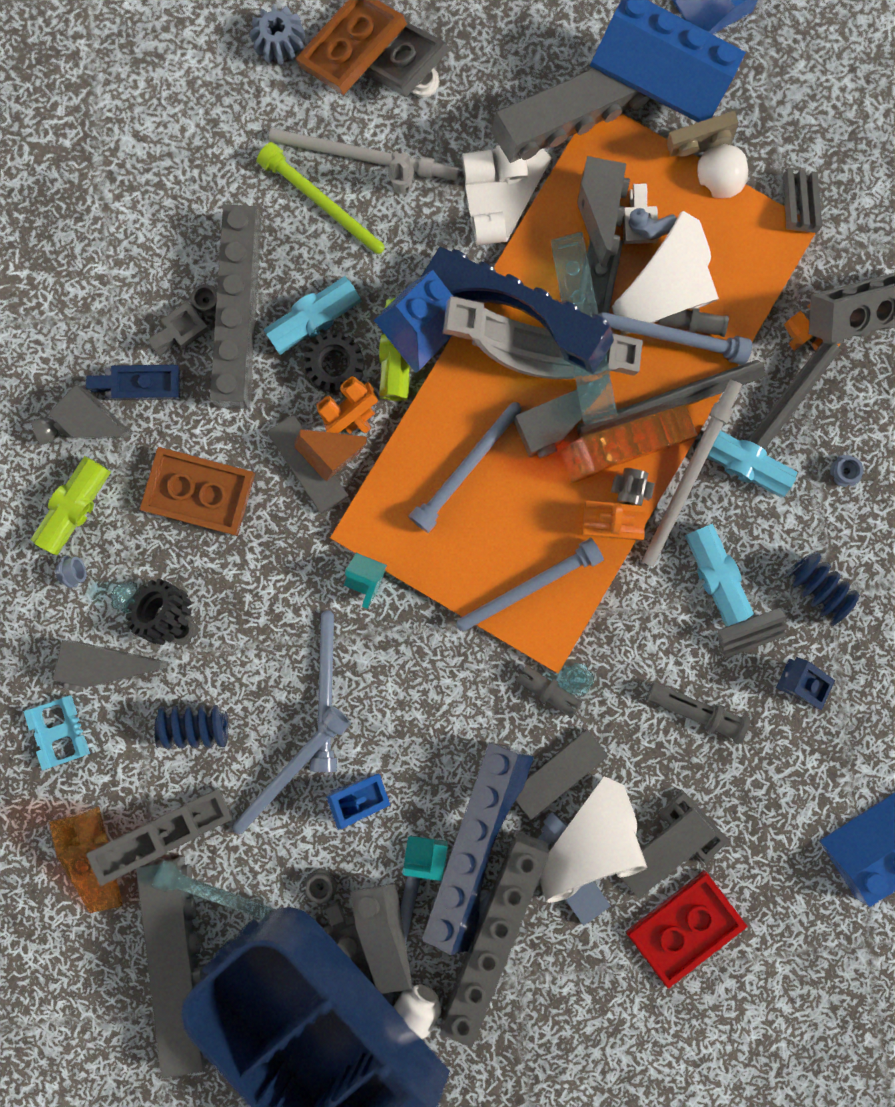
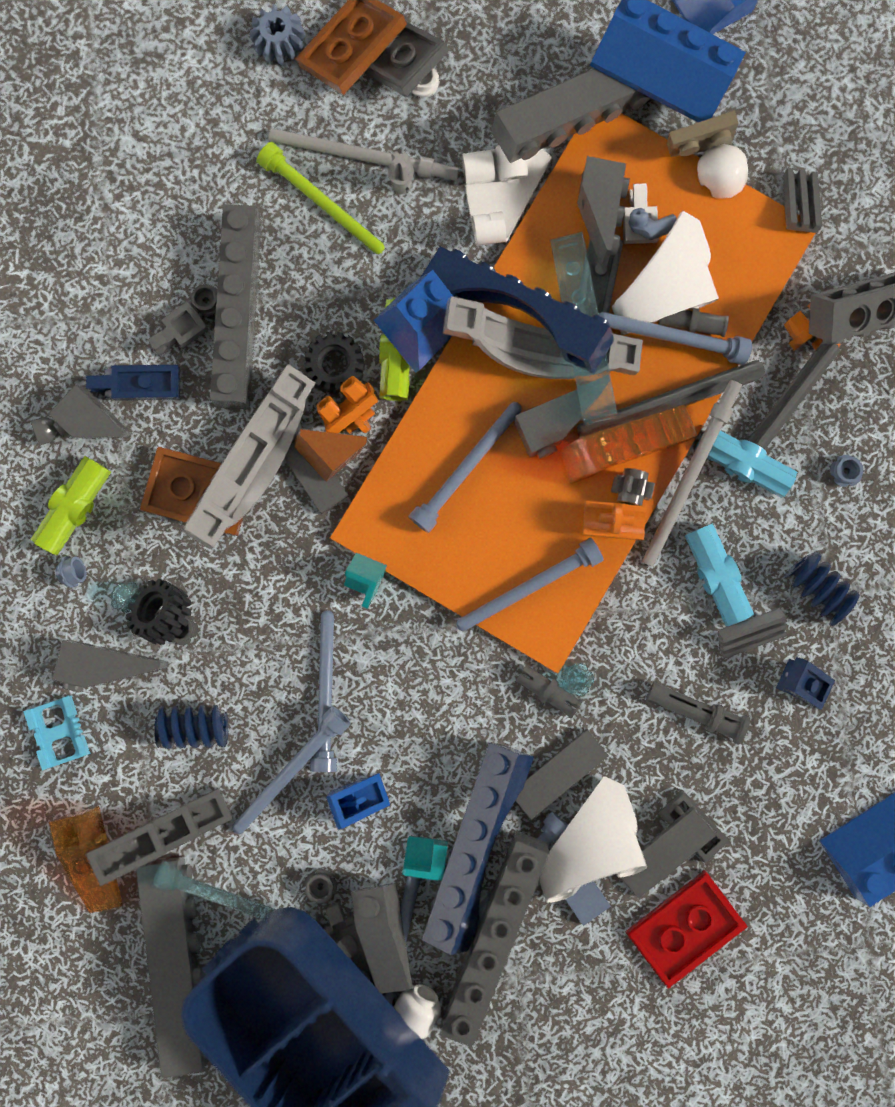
medium azure piece [263,276,361,355] -> none
none -> light grey piece [181,364,315,550]

